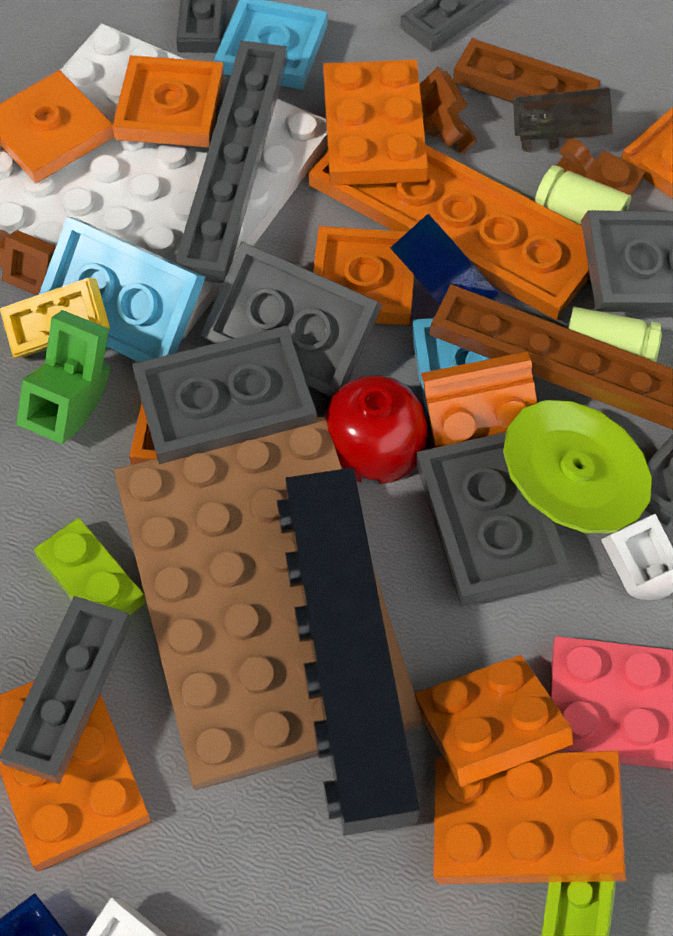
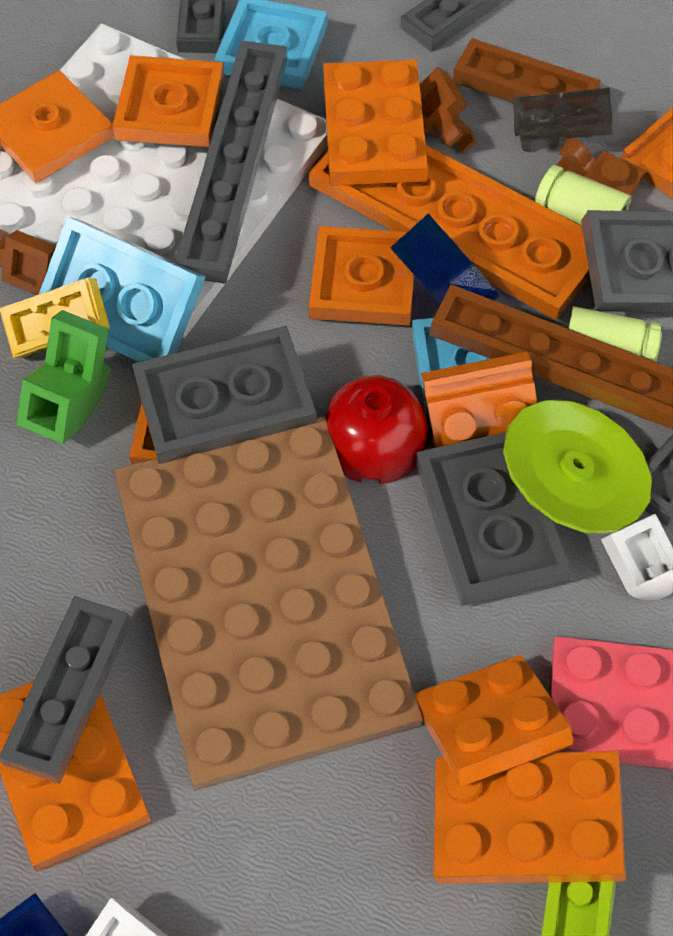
lime plate [33,517,146,616] -> none
dark grey plate [200,241,383,397] -> none
black brick [276,467,420,836] -> none

